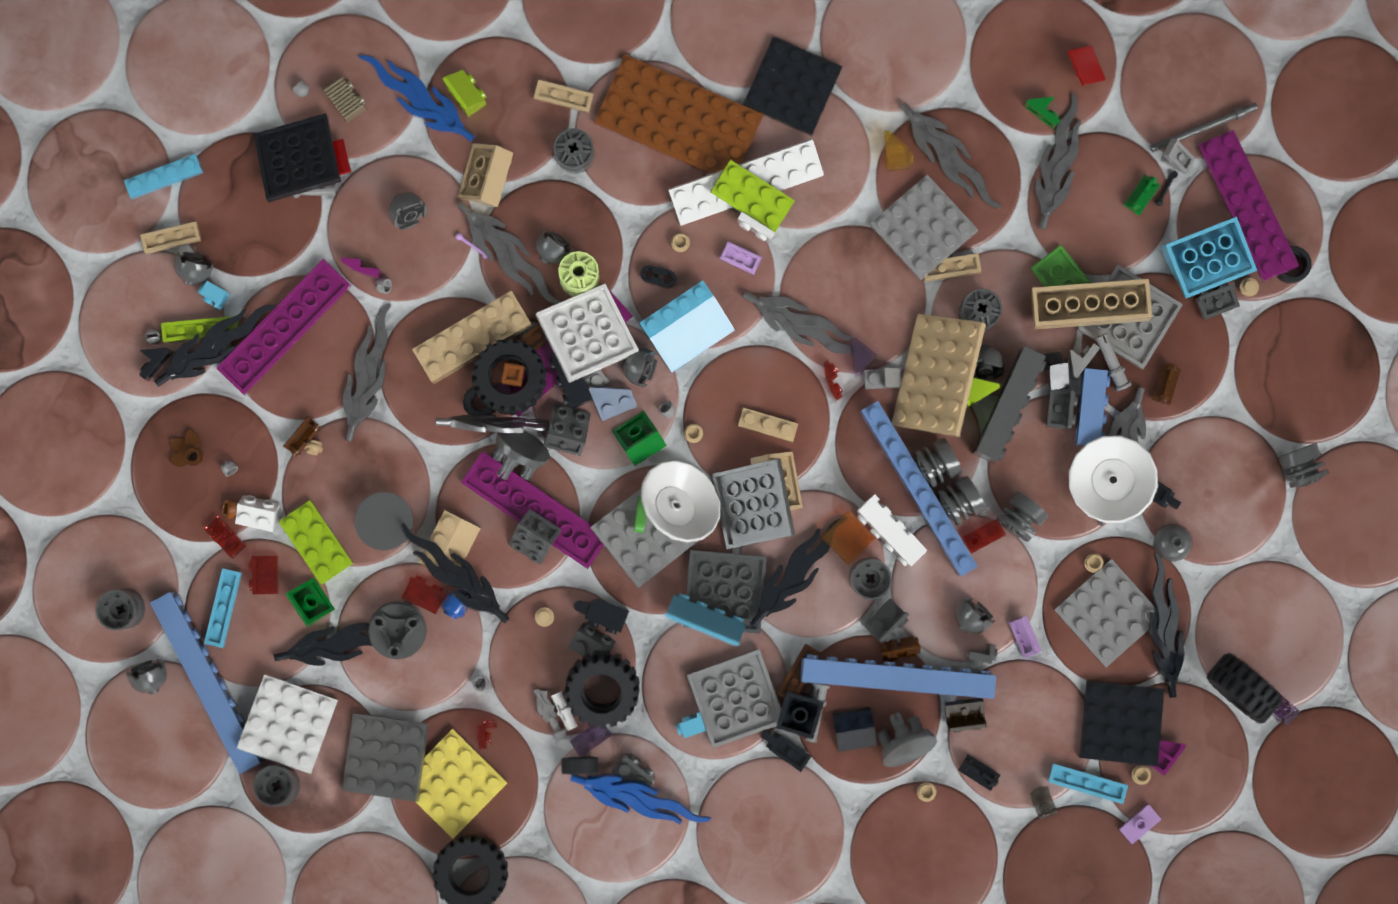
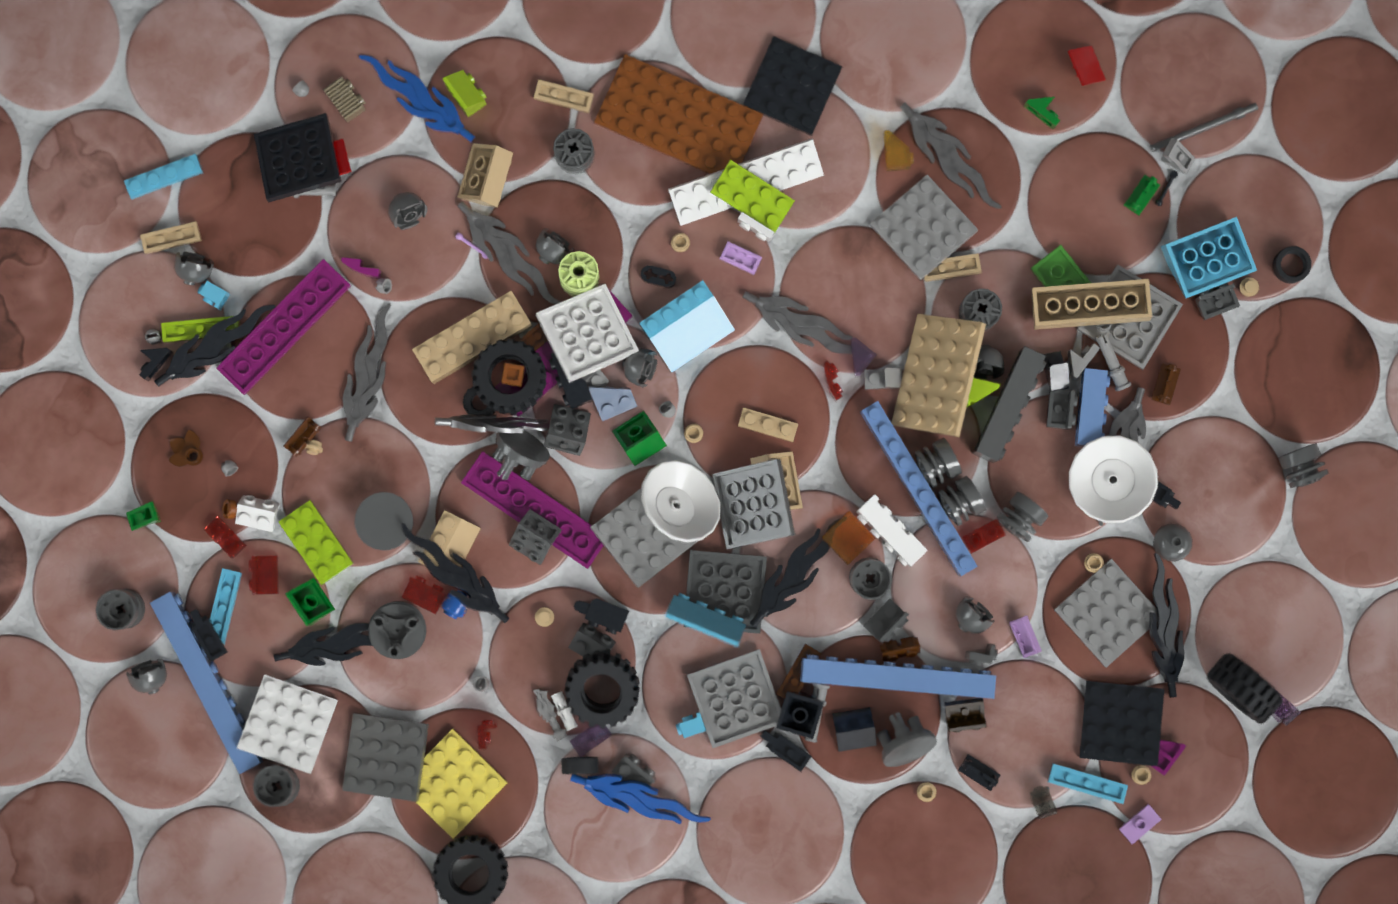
bright green beam [633,496,646,533] -> none
flat silver piece [1035,92,1082,230] -> none
magenta plate [1198,130,1299,282] -> none
none -> green slope [126,501,161,531]
none -> black hinge [190,609,228,662]

